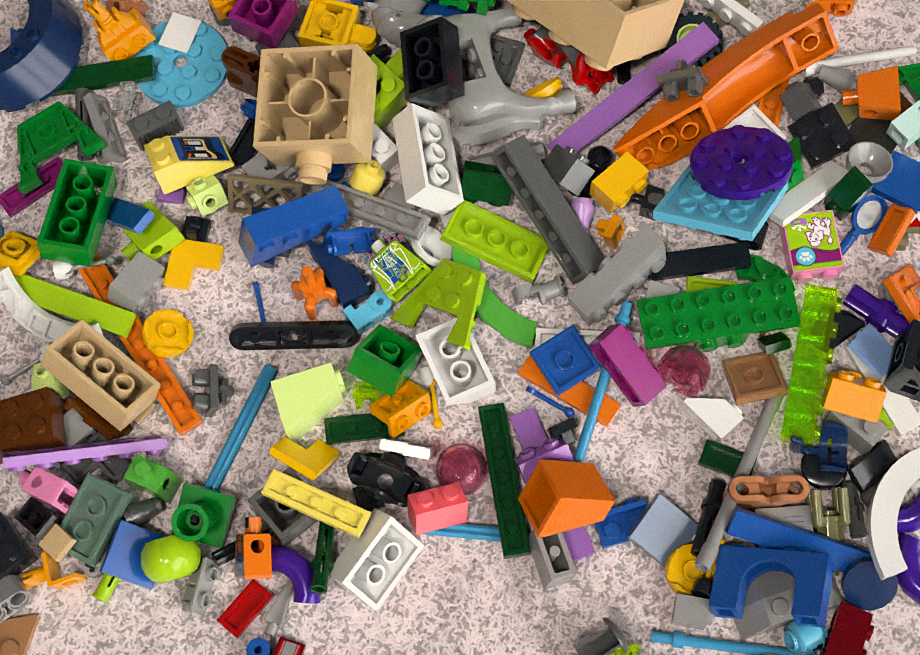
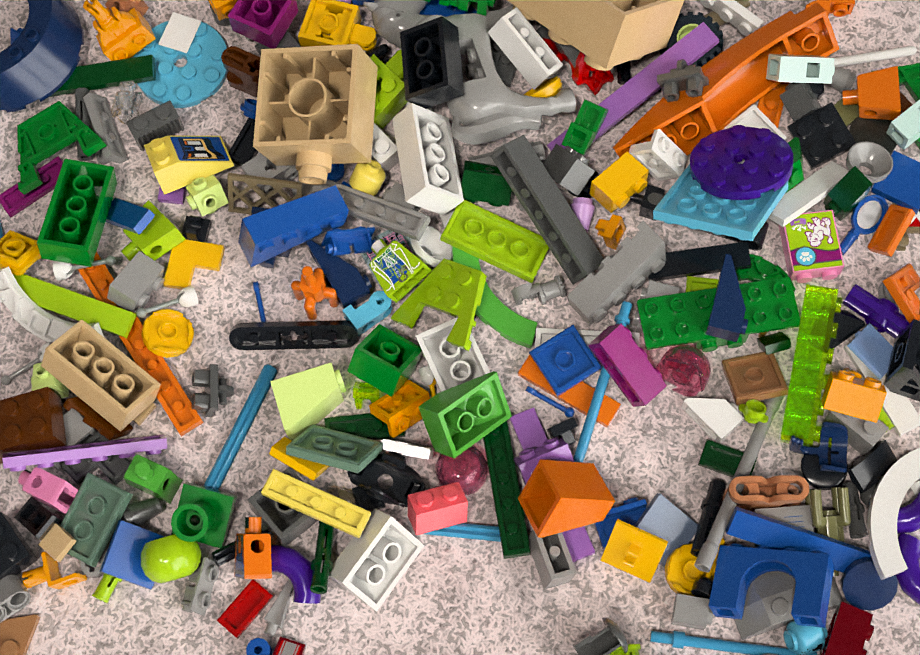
black wheel [587,146,612,175] -> none
none -> hinge [136,286,198,318]
none -> sand green tile [286,425,383,473]
none -> bright green slope [418,371,512,458]
none -> white brick [487,7,563,90]
none -> green slope [561,99,609,155]
none -> yellow piece [600,519,668,583]
none -> white bracket [629,129,687,181]
none -> dark blue slope [705,254,748,342]
none -> lime plate [738,399,769,424]
none -> light aqua brick [766,54,835,83]

